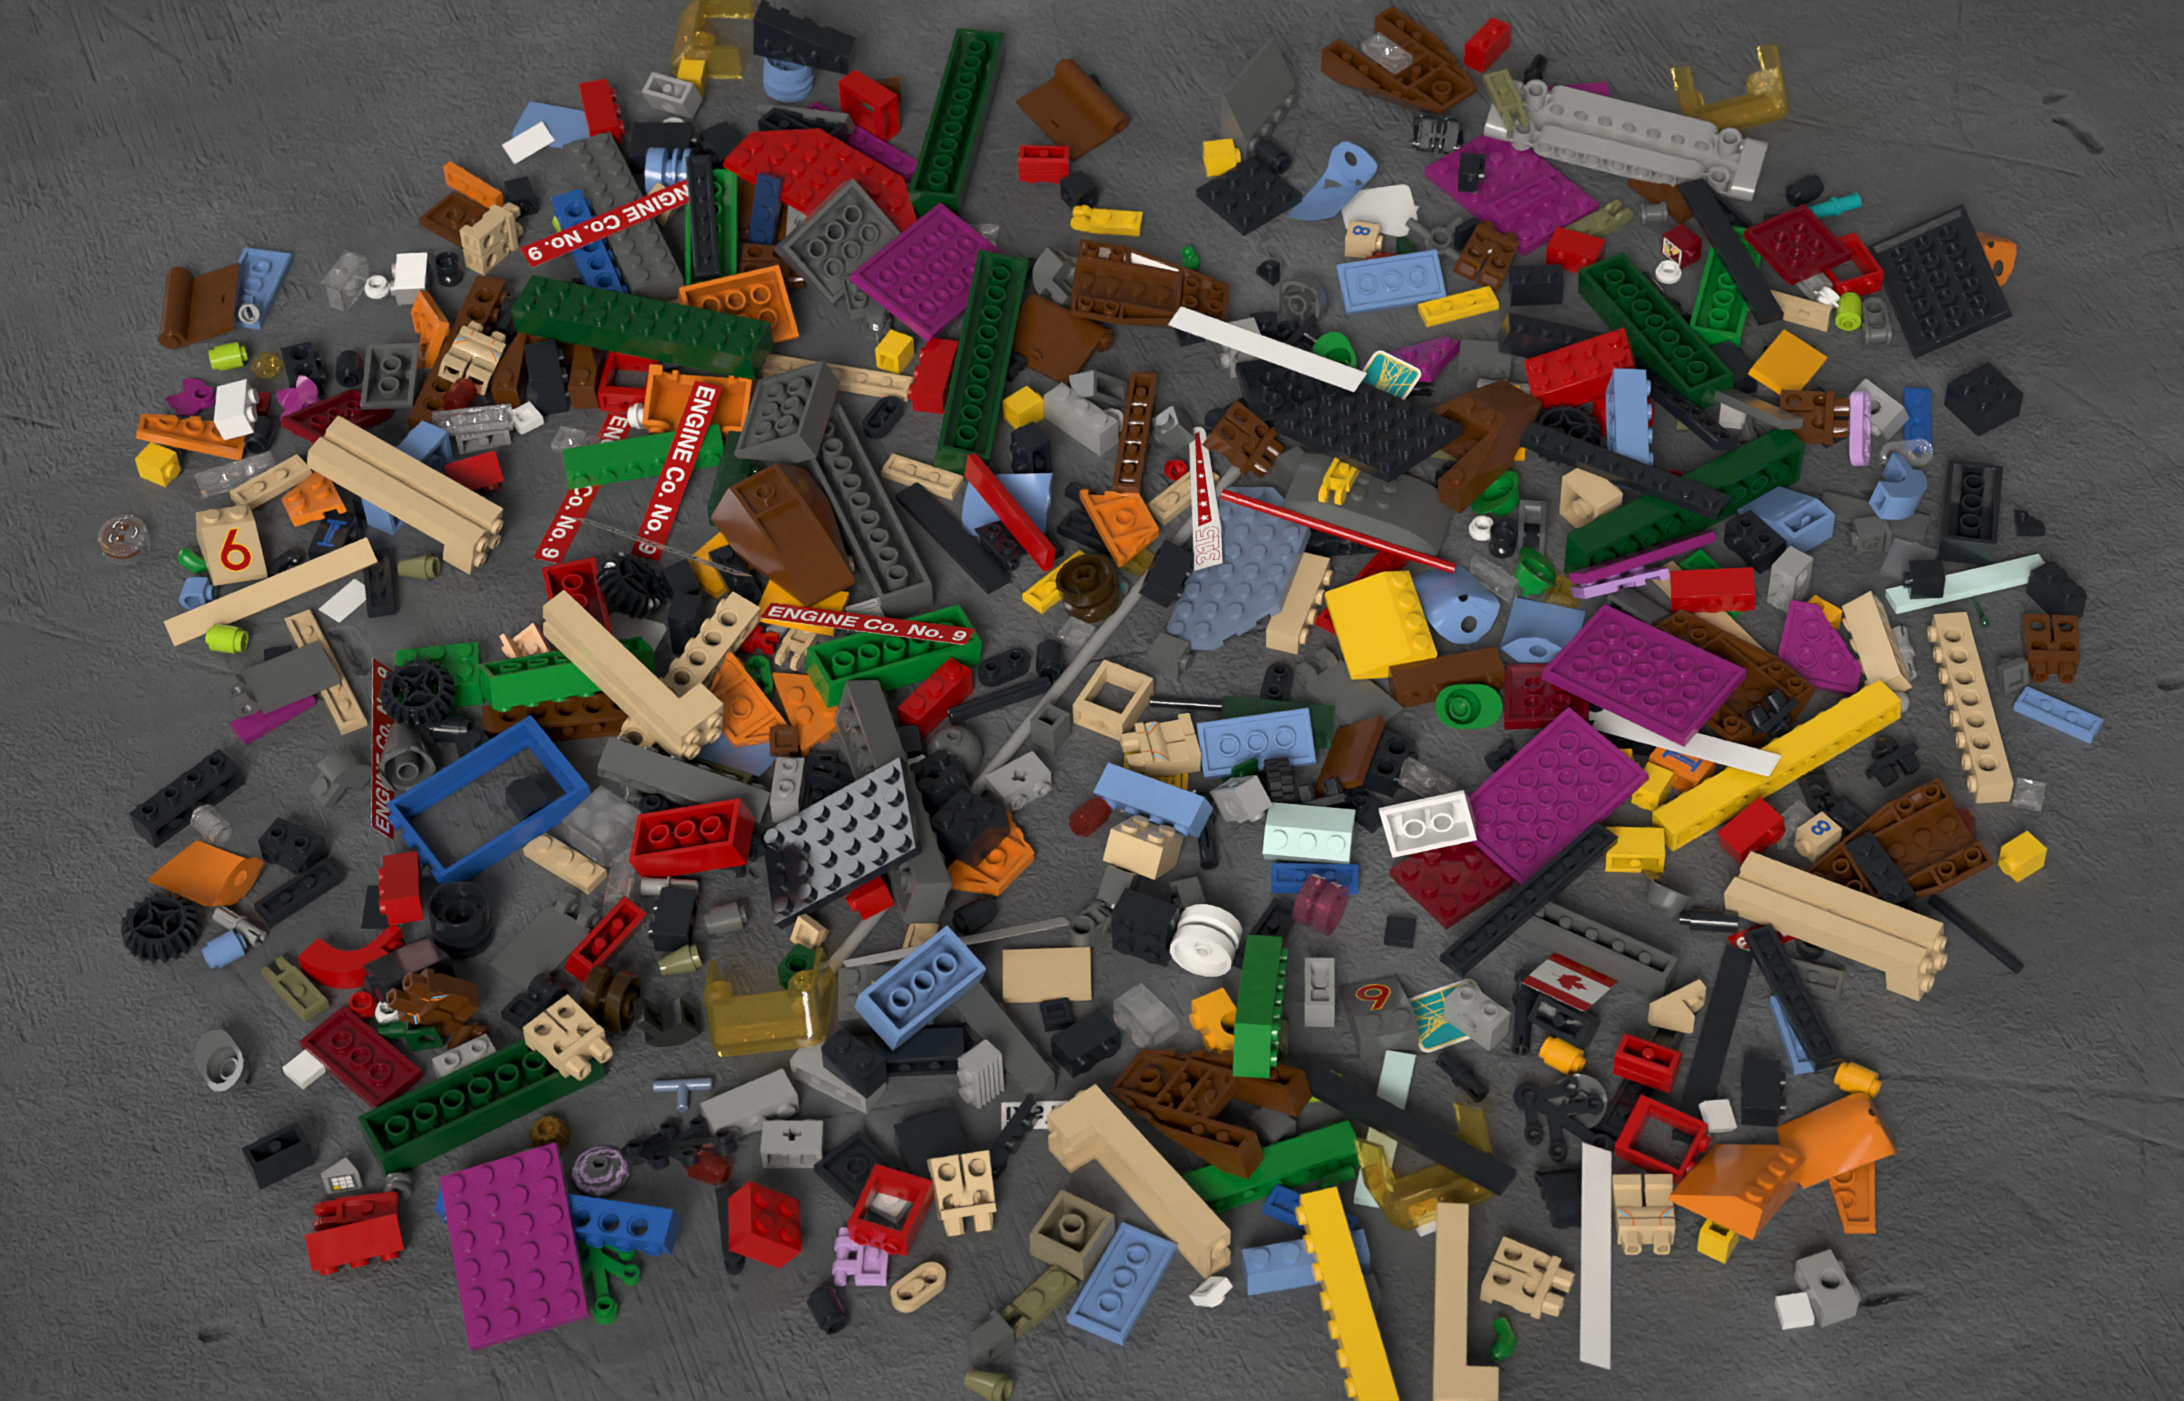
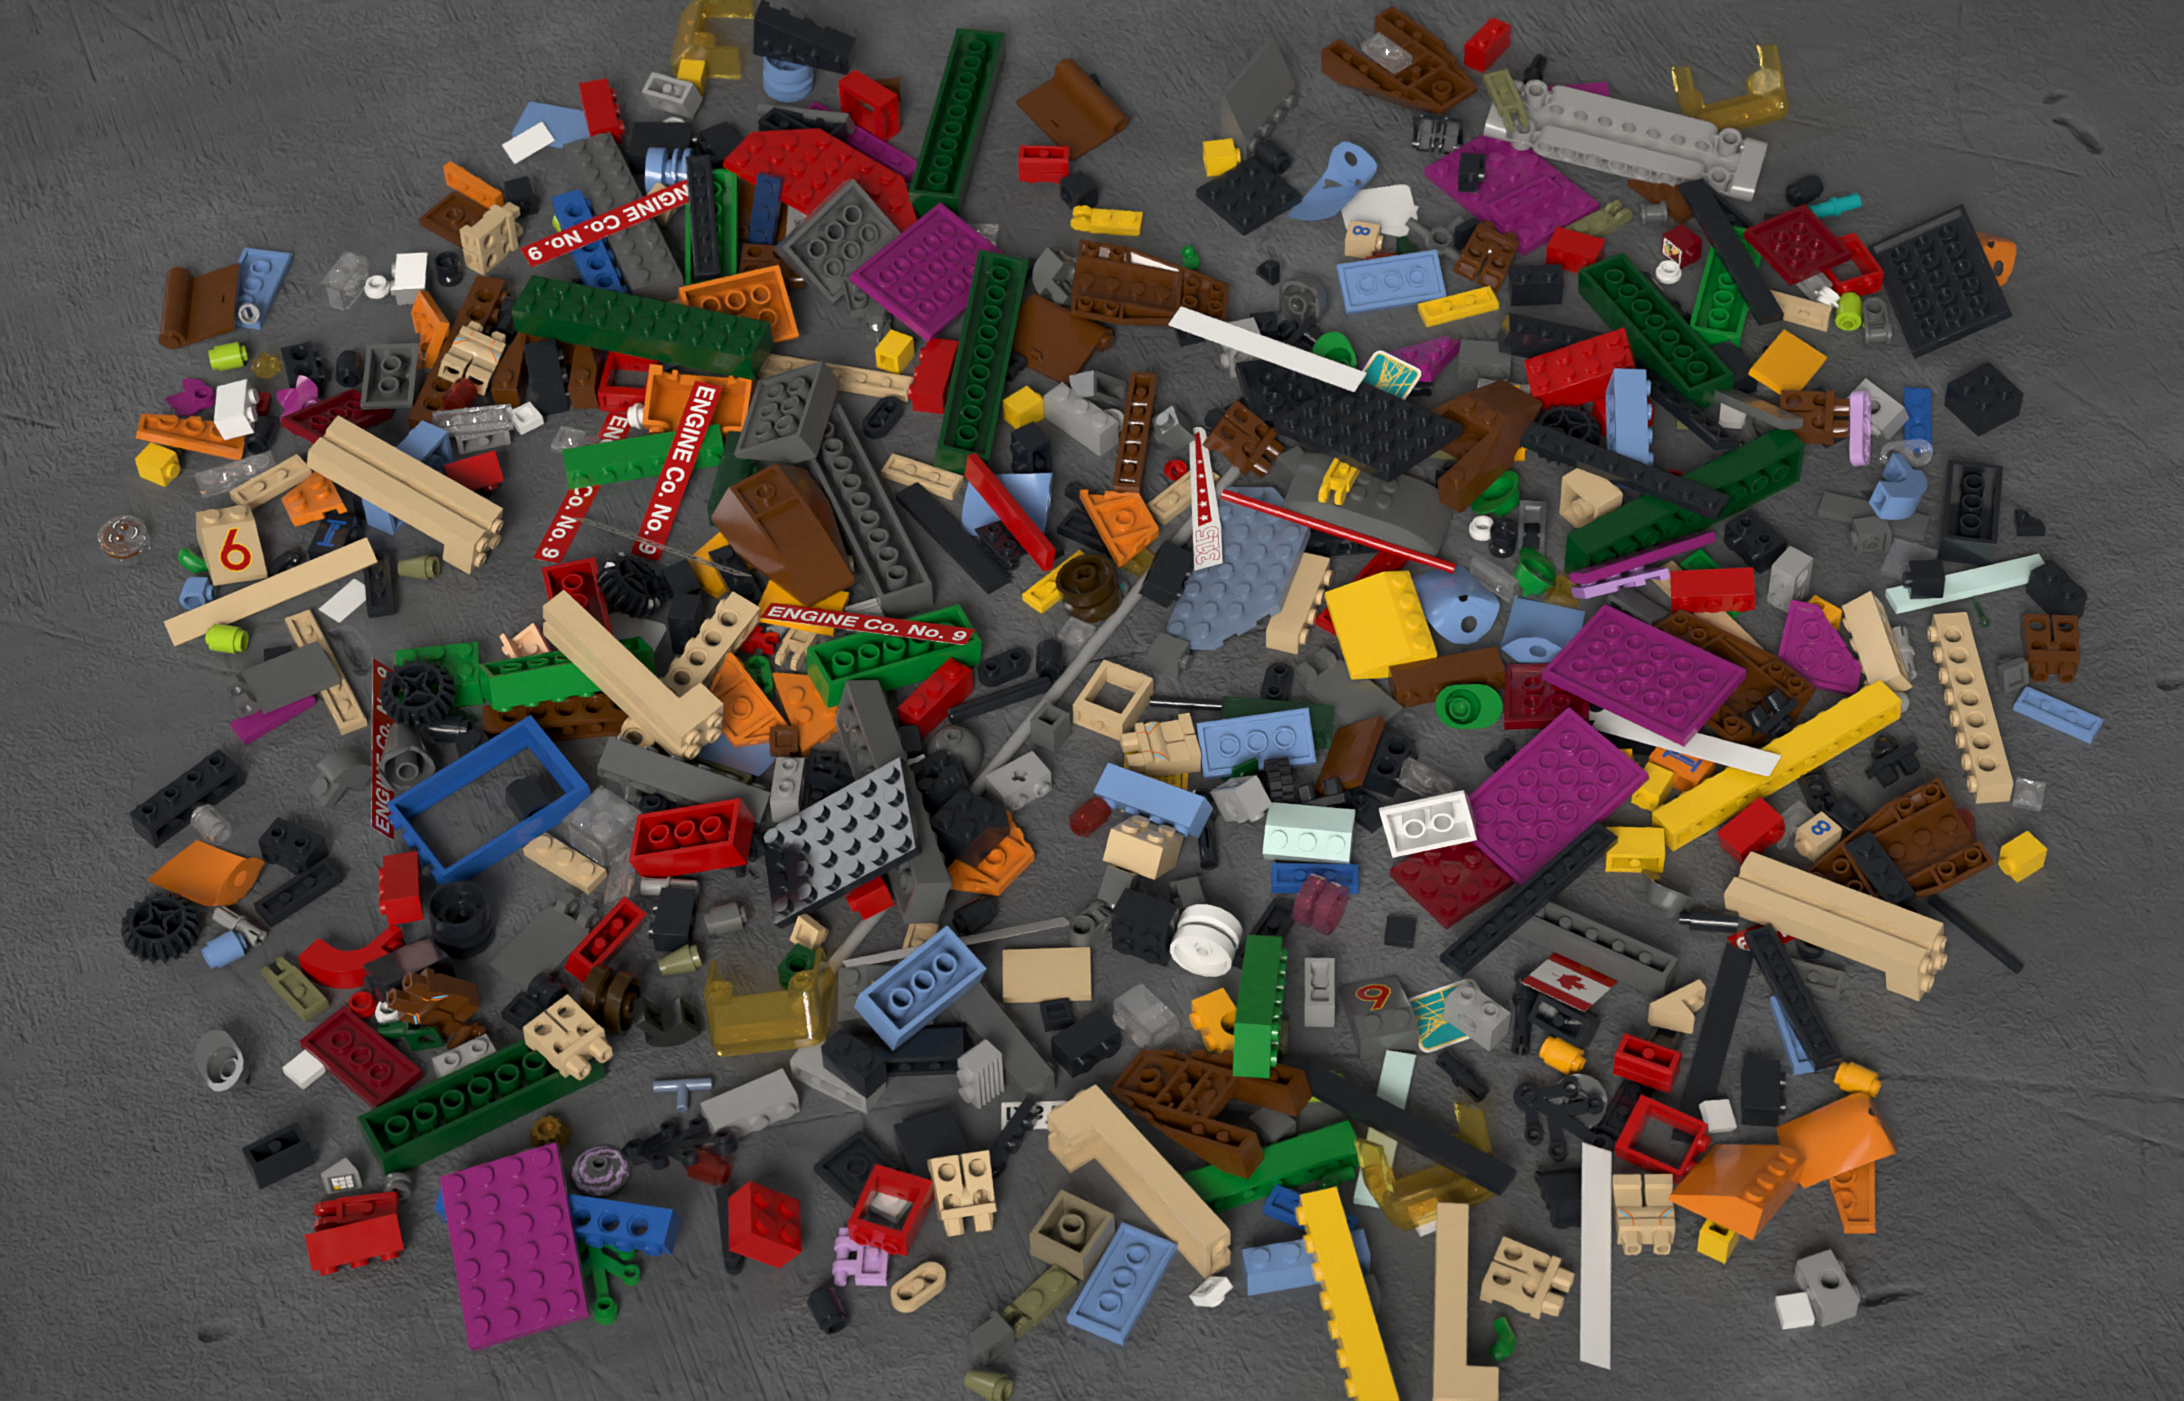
black sticker [361,886,390,929] -> none
light grey brick [761,1119,826,1168] -> none
medium blue slope [1738,486,1835,553] -> none

